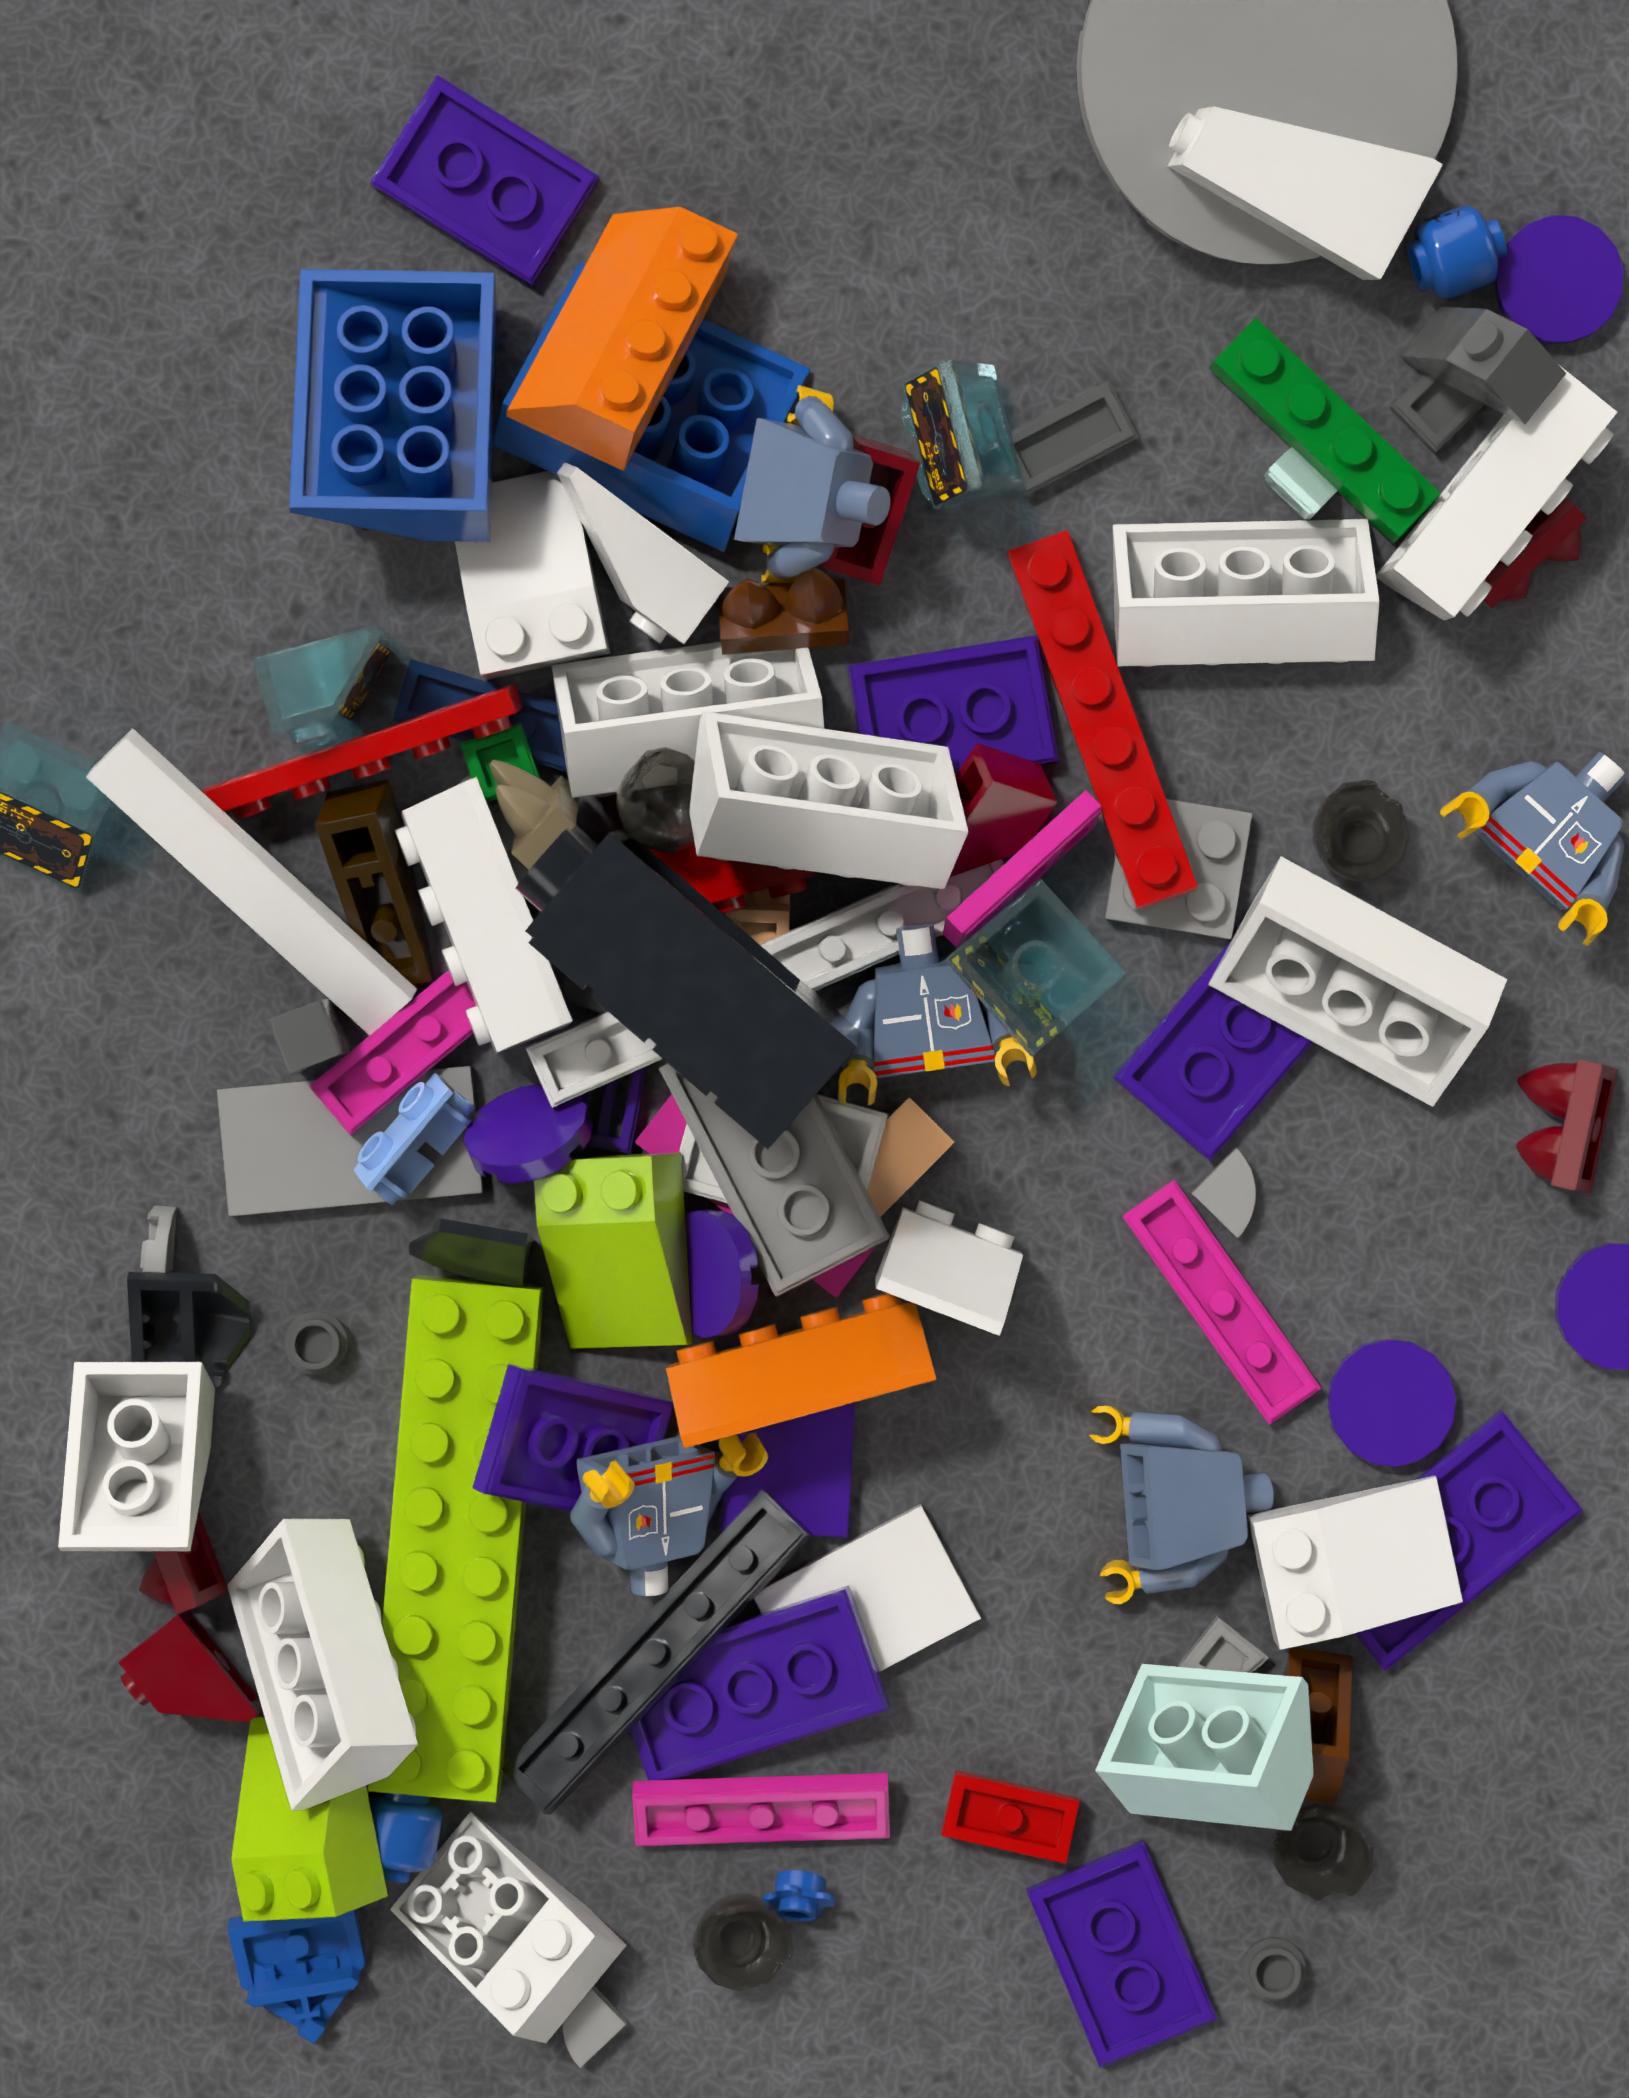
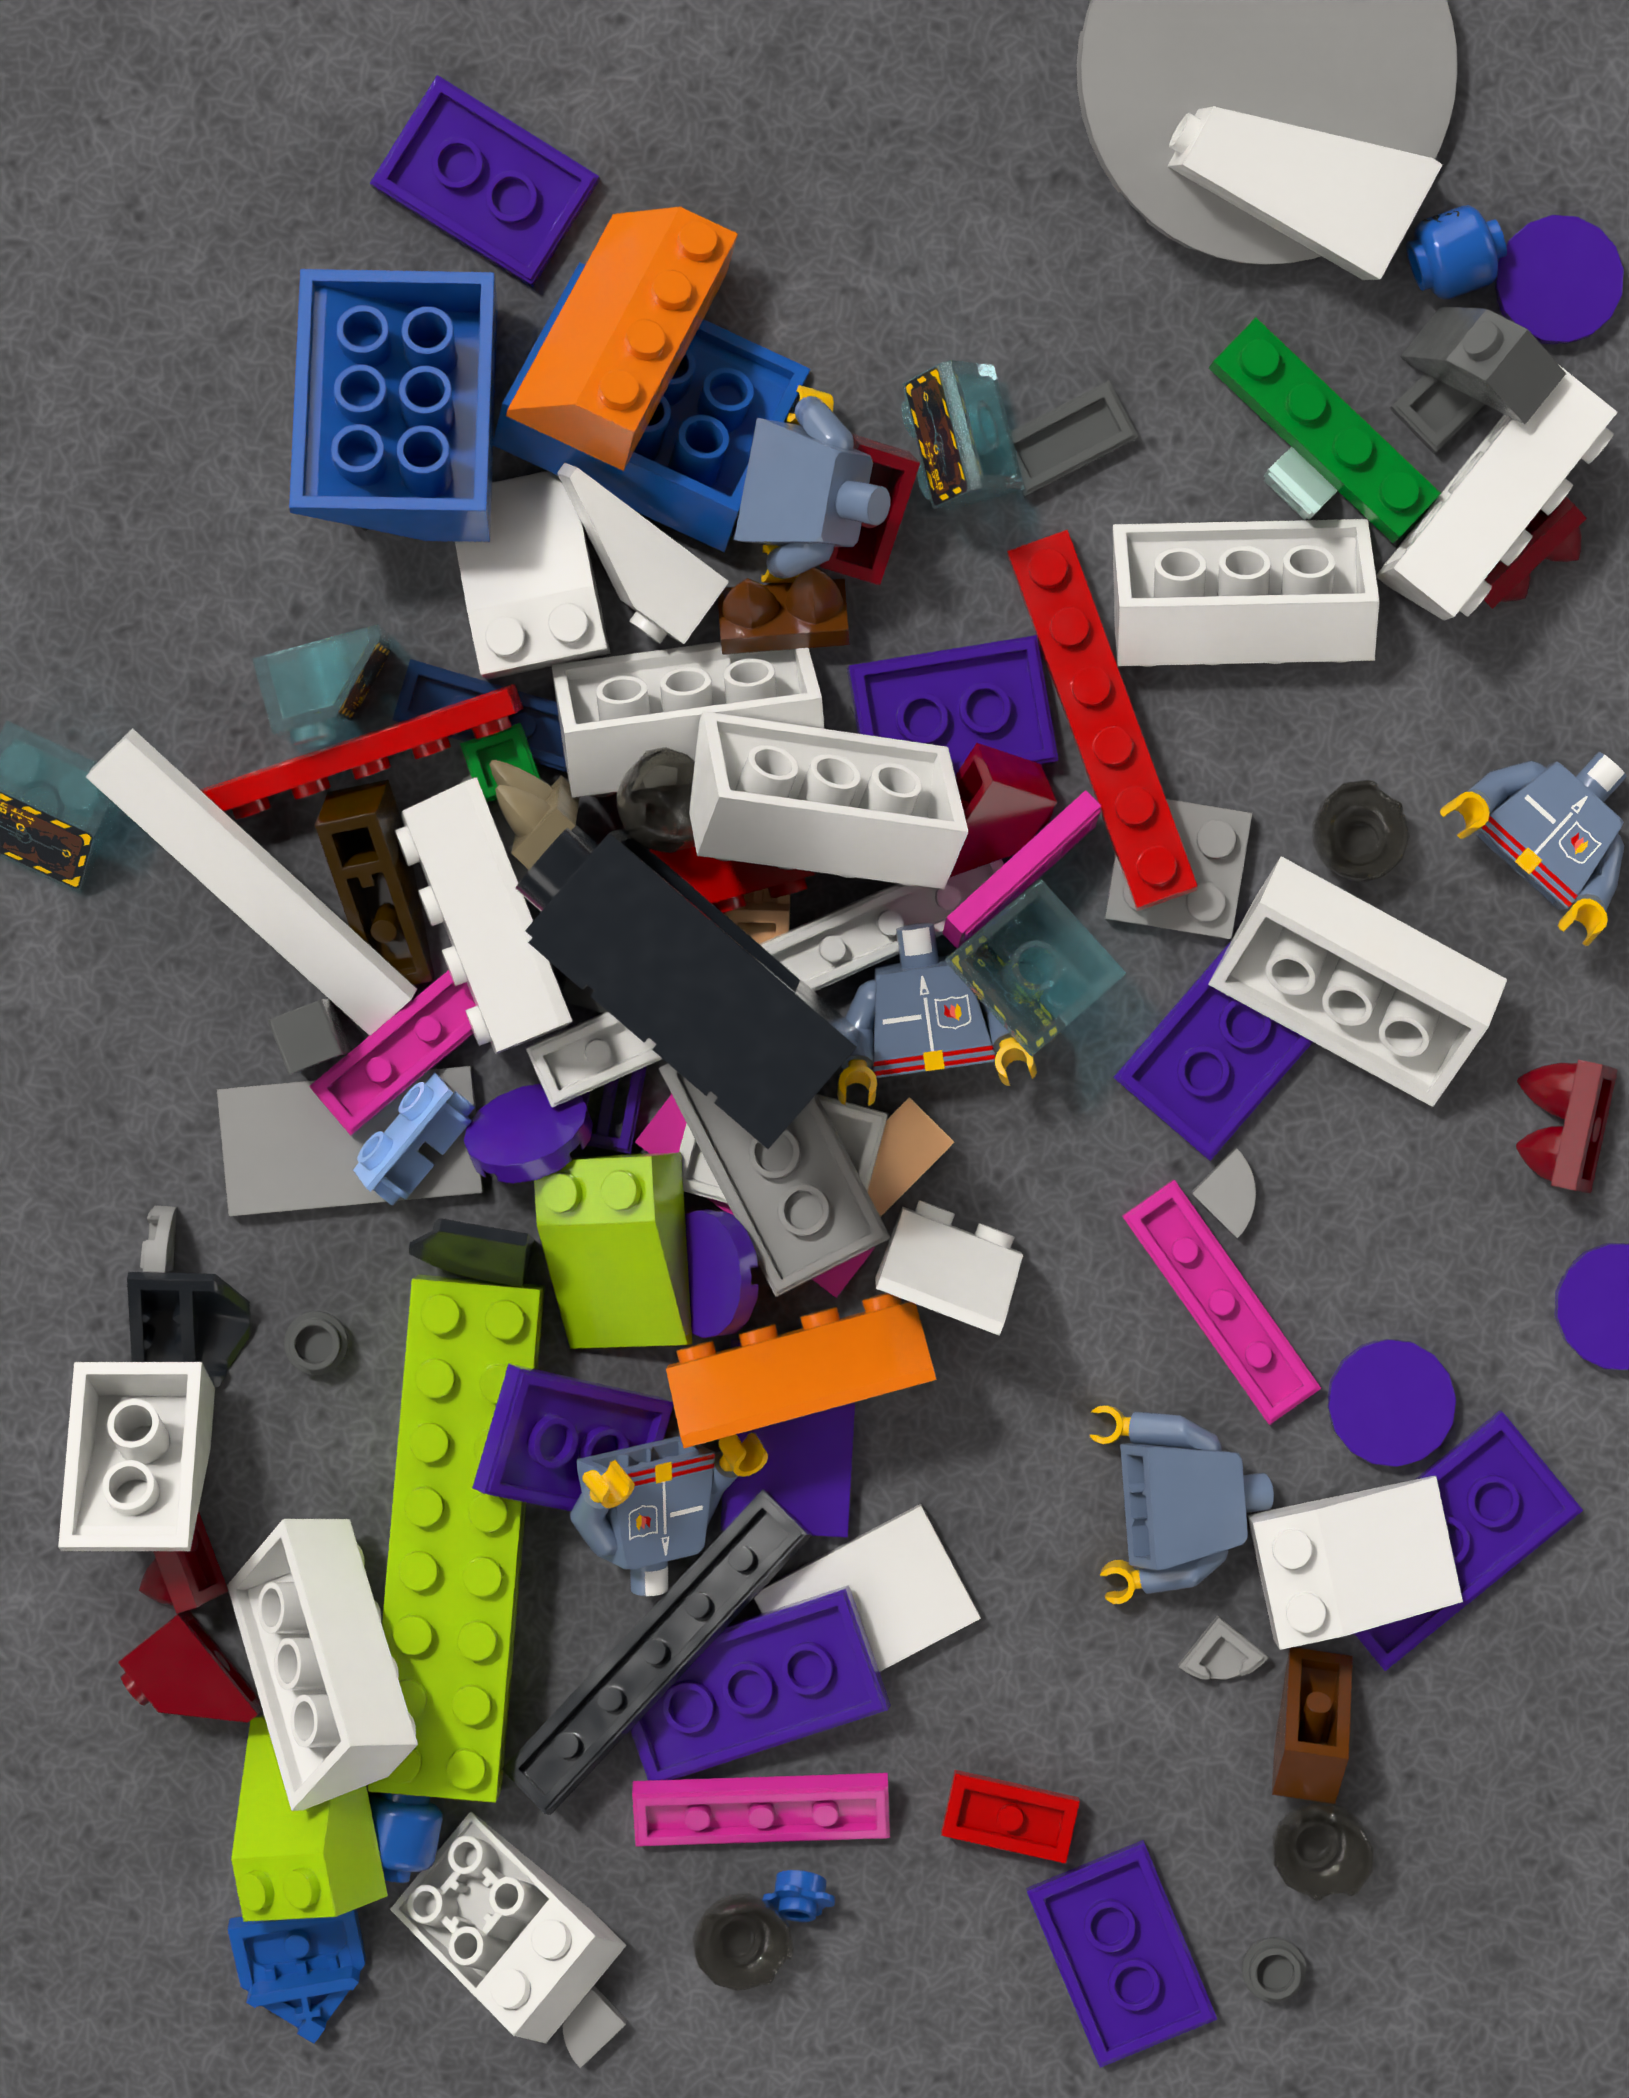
light aqua slope [1095,1664,1314,1831] -> none

